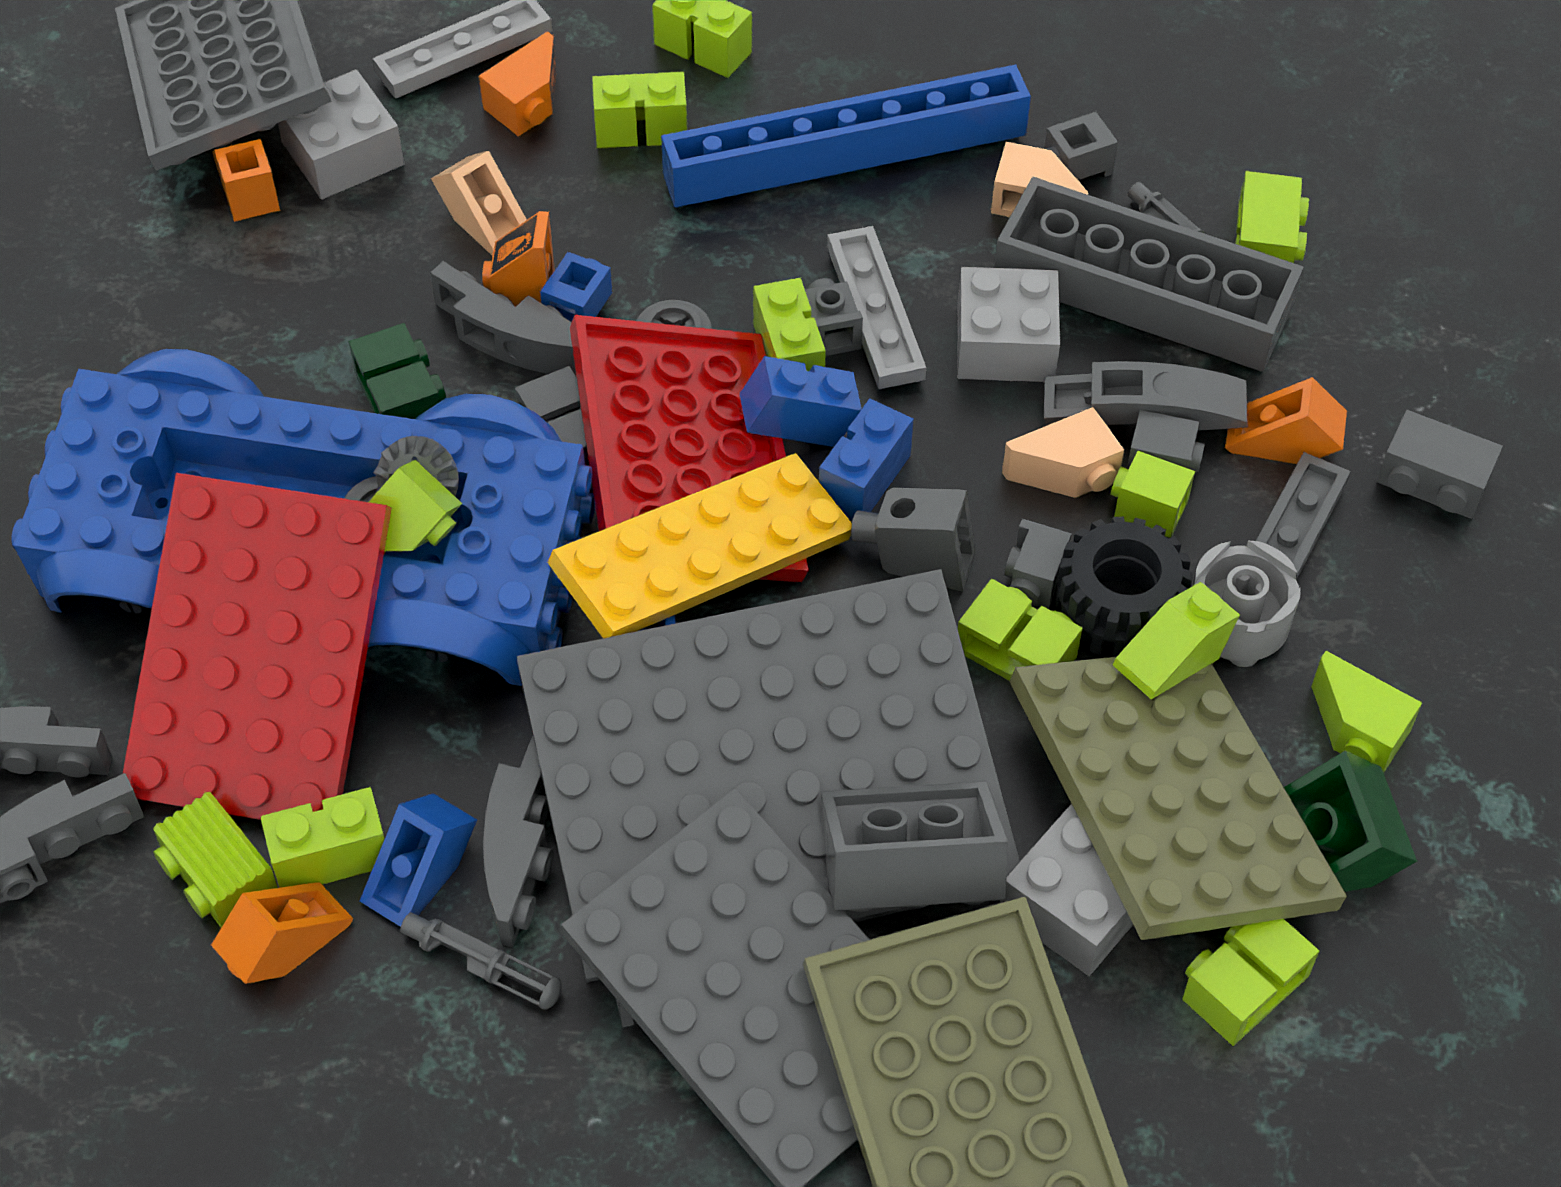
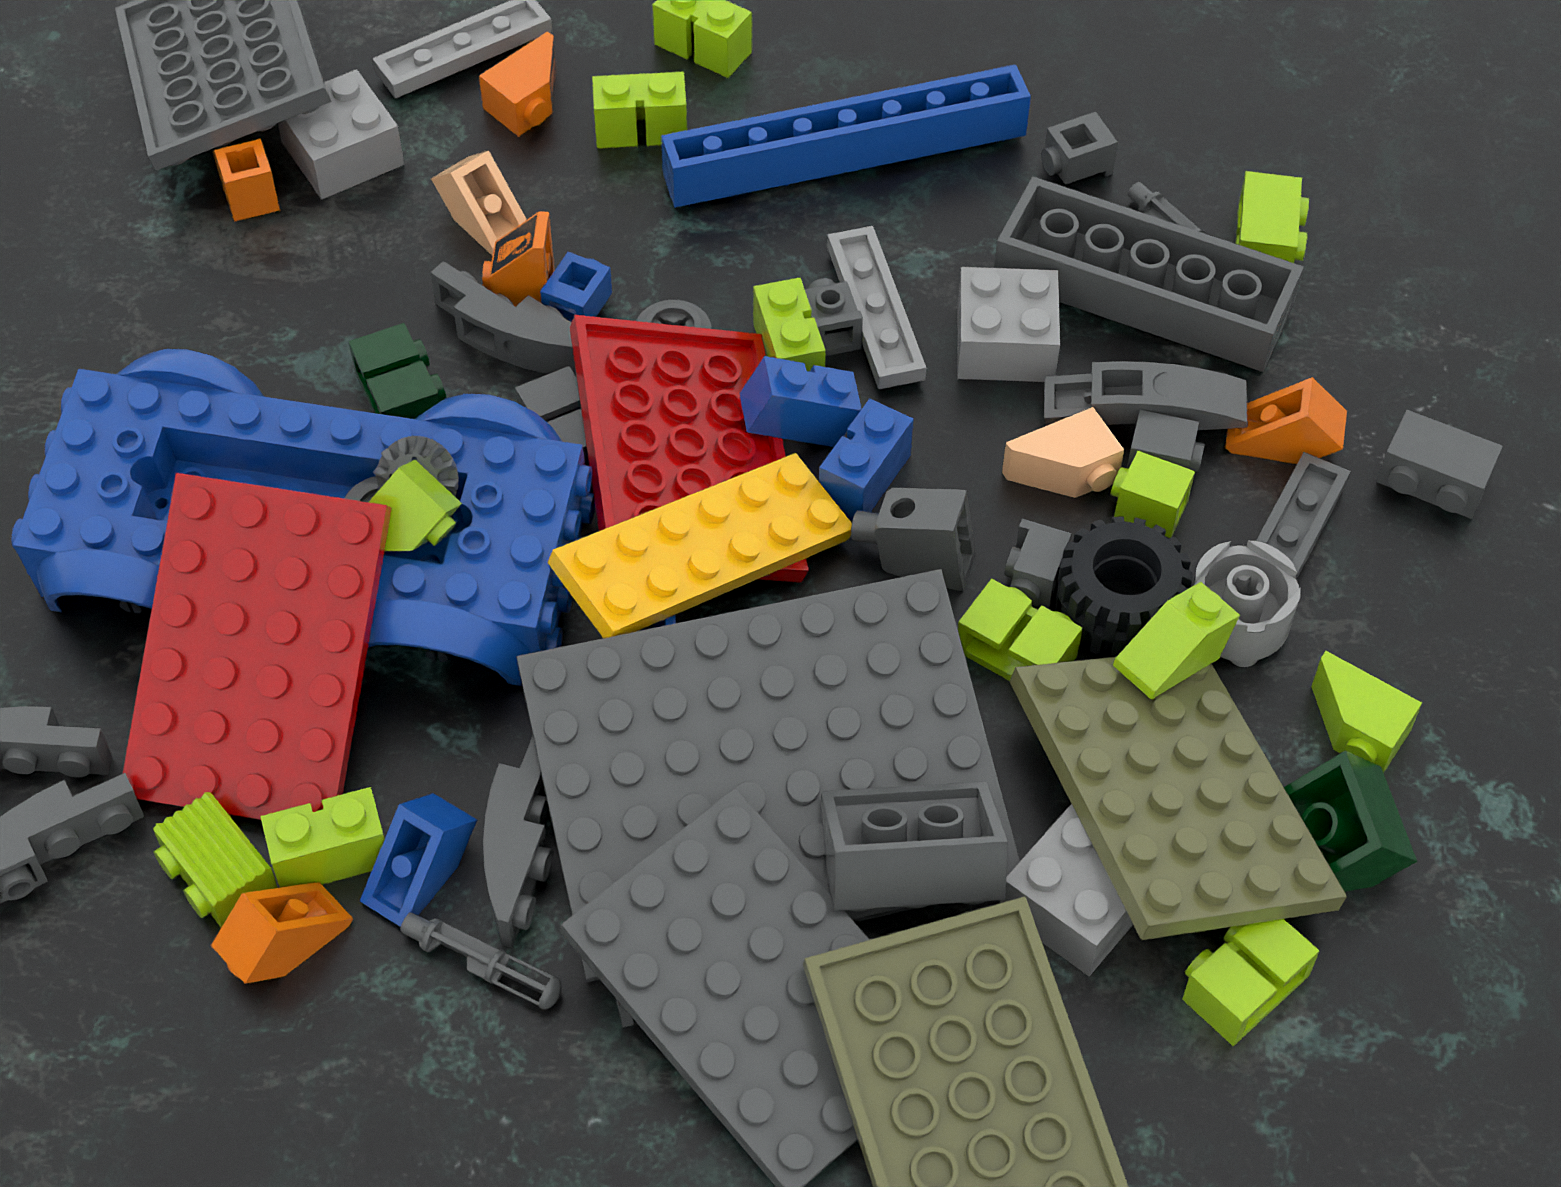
light nougat slope [991,142,1089,217] -> none

